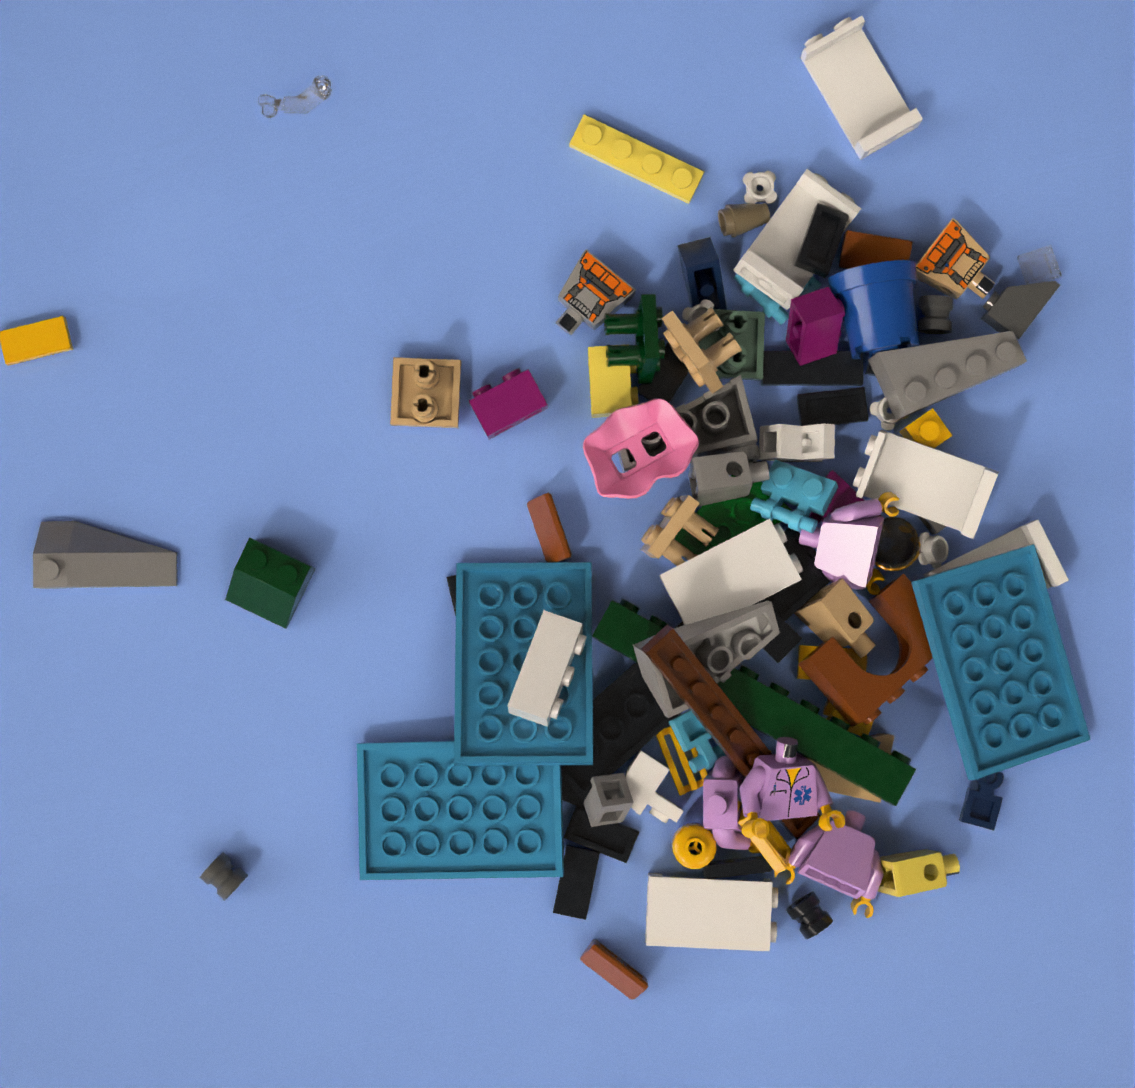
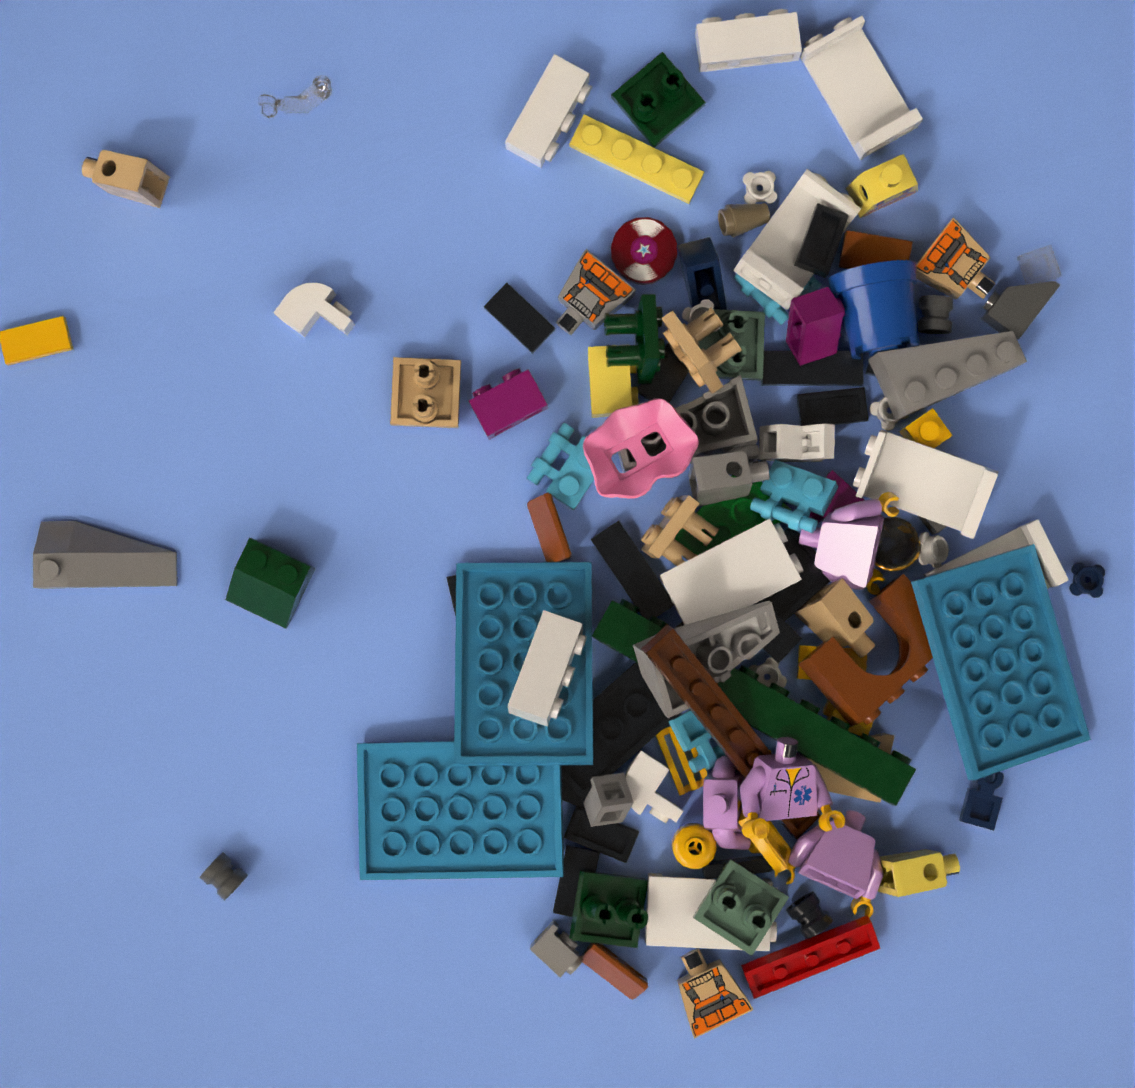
none -> tan torso [82,150,170,208]
none -> white brick [273,283,355,337]
none -> black tile [484,283,555,354]
none -> white brick [505,54,592,168]
none -> medium azure plate [527,423,594,510]
none -> light grey brick [530,920,584,977]
none -> dark green plate [569,870,648,948]
none -> black tile [591,521,674,620]
none -> dark green plate [611,52,706,148]
none -> dark red tile [611,217,677,285]
none -> torso [677,948,753,1039]
none -> sand green plate [693,859,789,956]
none -> white brick [695,9,802,72]
none -> red plate [741,915,881,999]
none -> white plate [749,657,787,688]
none -> light yellow torso [846,154,918,218]
none -> dark blue plate [1069,563,1105,598]

